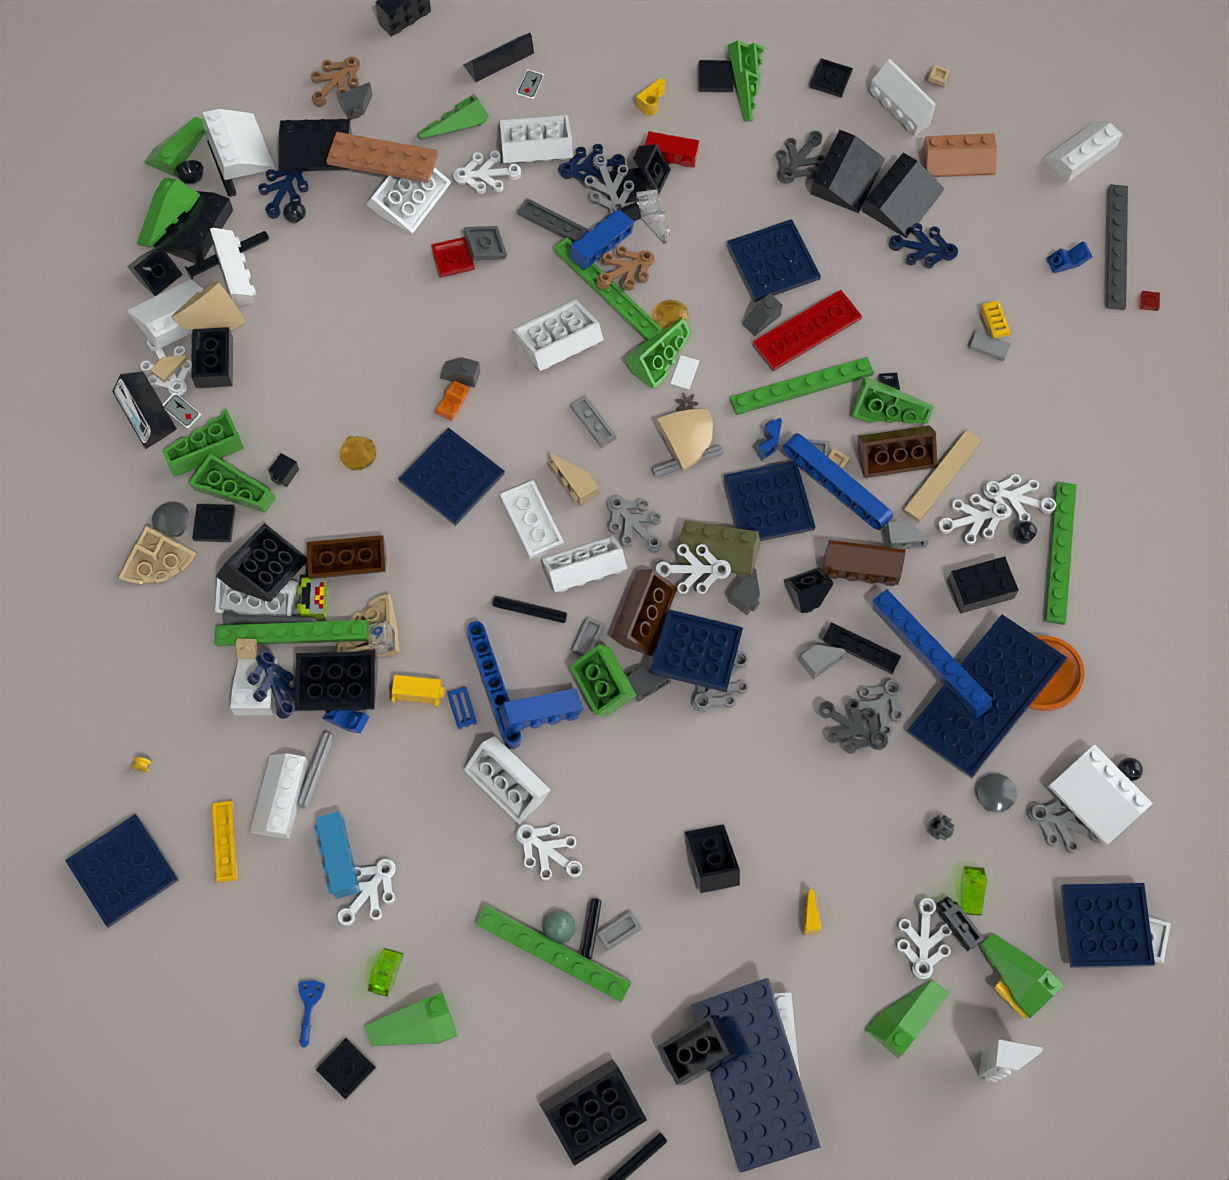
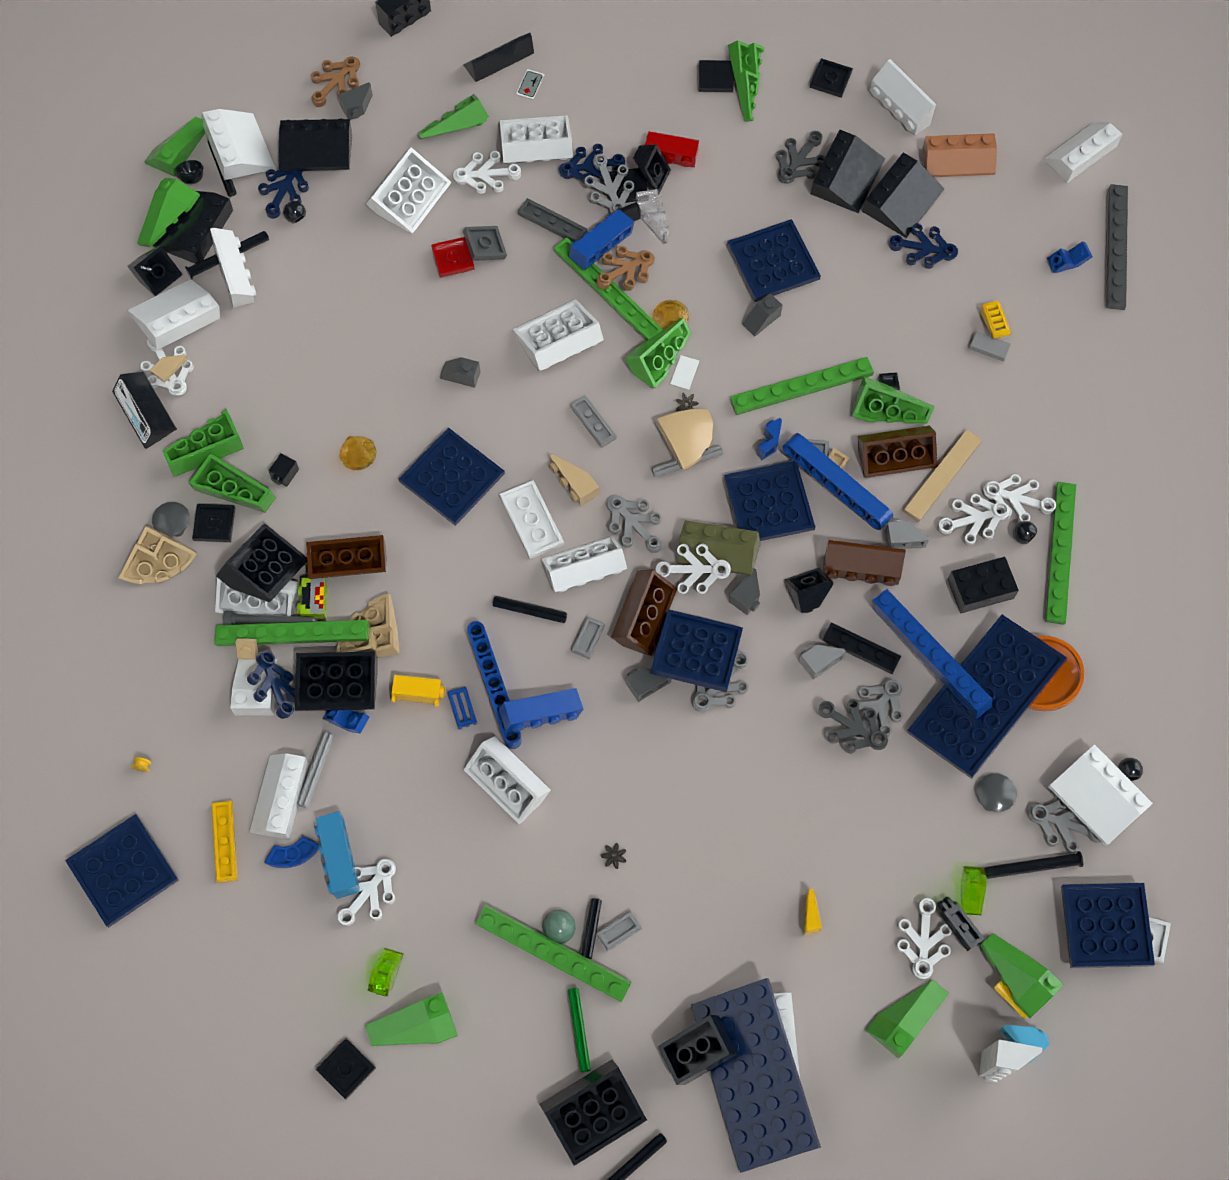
sticker [162,392,202,428] -> none
tan brick [171,281,246,331] -> none
black brick [191,327,233,388] -> none
blue piece [298,980,325,1047] -> none
nougat plate [326,132,439,183] -> none
clear brick [369,621,395,654] -> none
orange slope [436,380,470,421] -> none
white plant [516,824,583,881] -> none
bright green brick [569,645,637,717] -> none
yellow plate [636,77,666,116] -> none
black slope [685,824,740,893] -> none
red plate [752,290,862,371] -> none
tan plate [928,65,951,87] -> none
dark grey gear [928,815,954,840] -> none
clear red tile [1140,290,1160,311] -> none
none -> blue tile [264,836,319,868]
none -> green axle [568,988,591,1072]
none -> clear smoke plant [601,843,626,869]
none -> black axle [981,851,1084,879]
none -> medium azure slope [998,1025,1050,1063]

